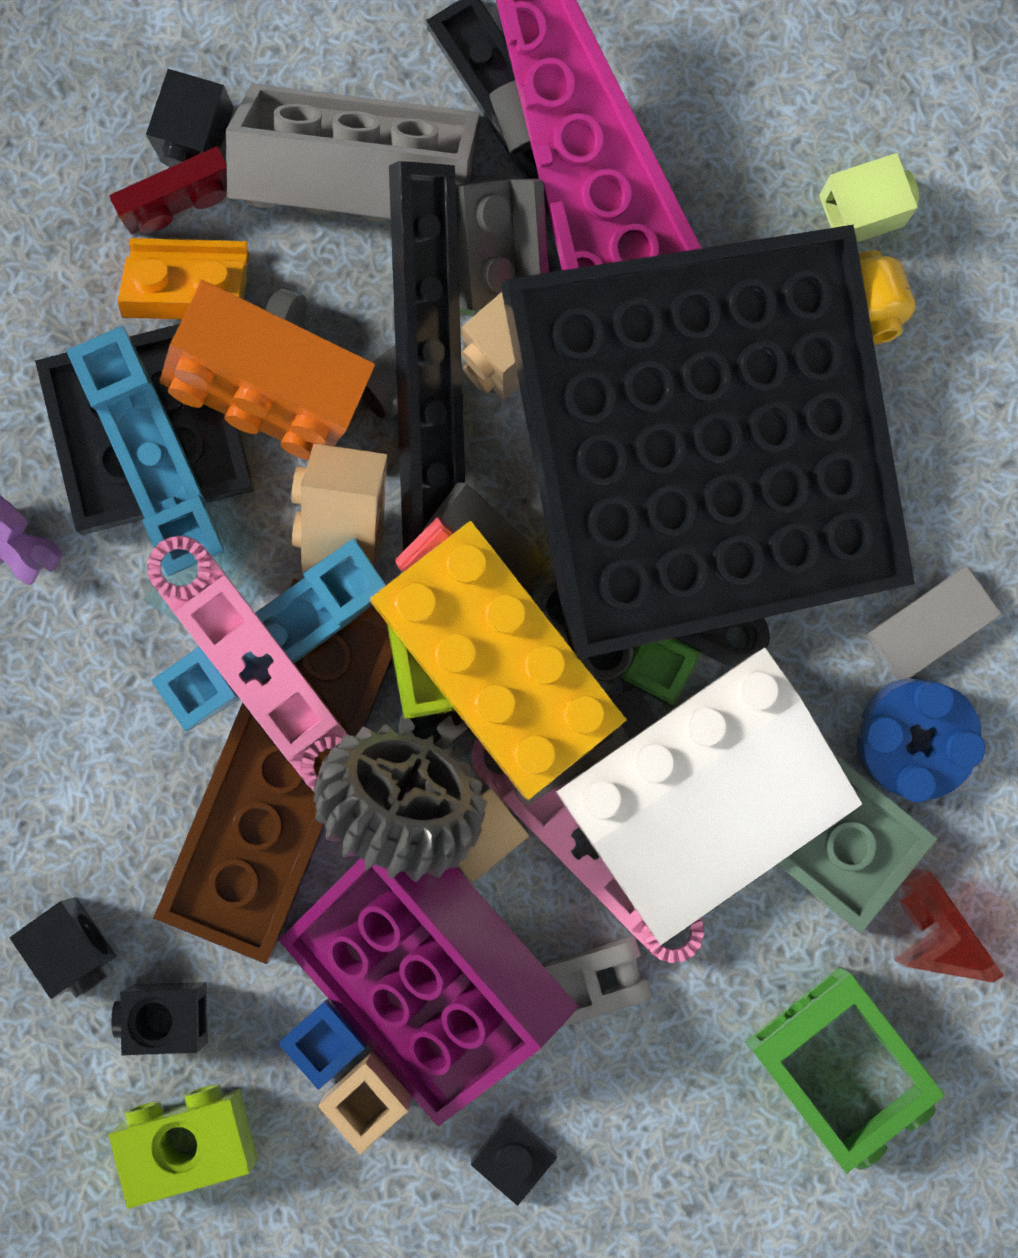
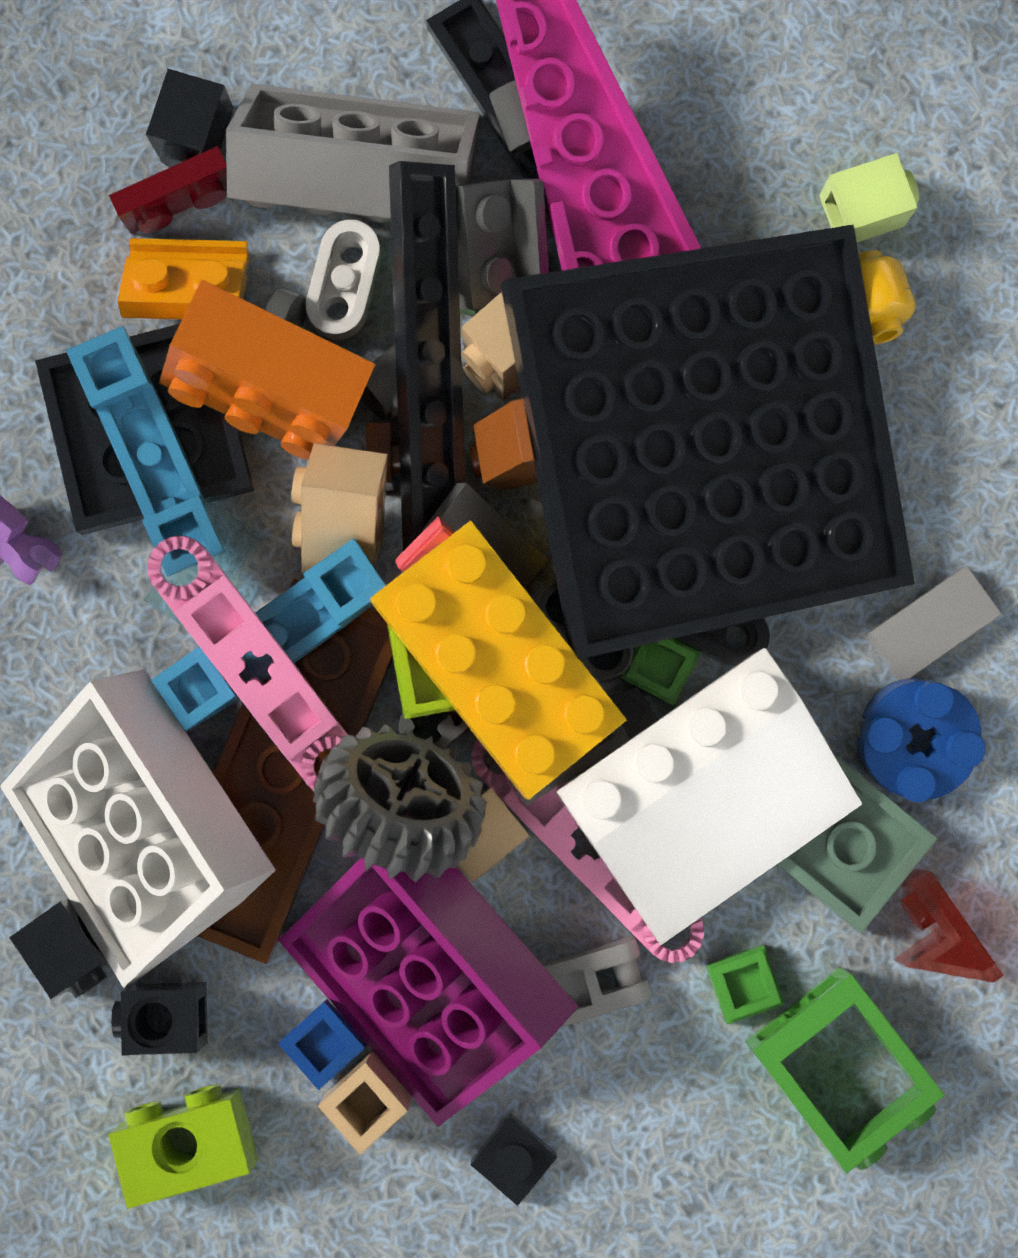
none -> white slope [0,669,275,988]
none -> white plate [306,220,381,340]
none -> reddish brown plate [366,423,400,493]
none -> dark orange slope [470,398,538,491]
none -> bright green tile [705,944,785,1025]

